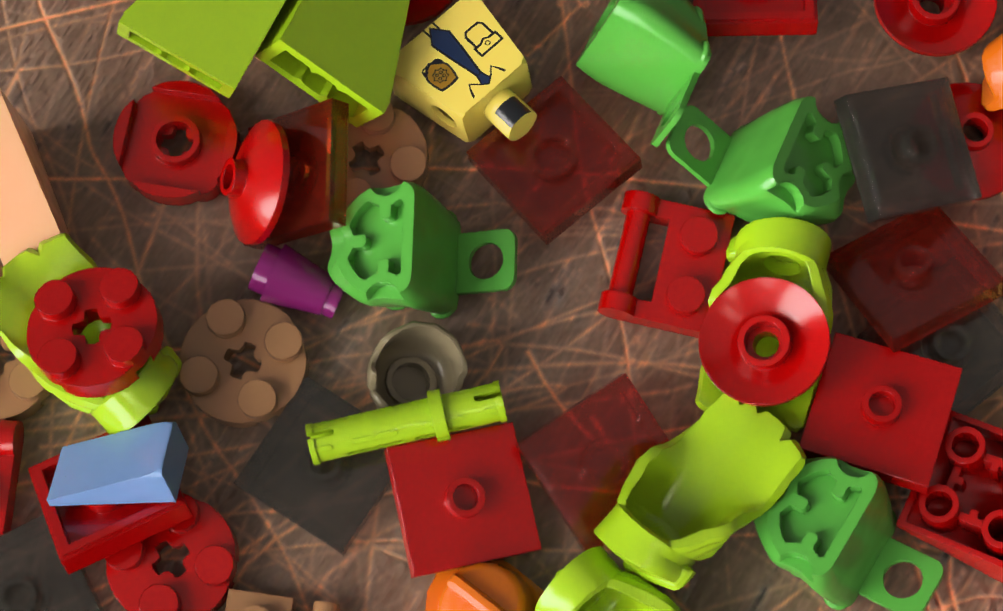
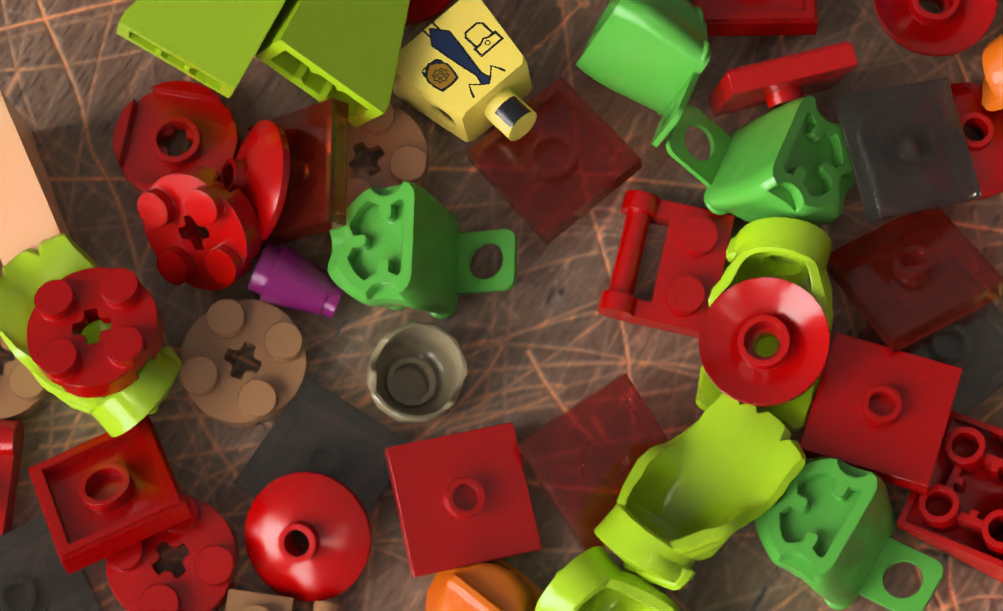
medium blue slope [46,422,189,506] -> none
lime pin [305,380,508,465] -> none
none -> red plate [137,164,262,291]
none -> red dish [245,471,372,602]
none -> red plate [708,41,858,117]

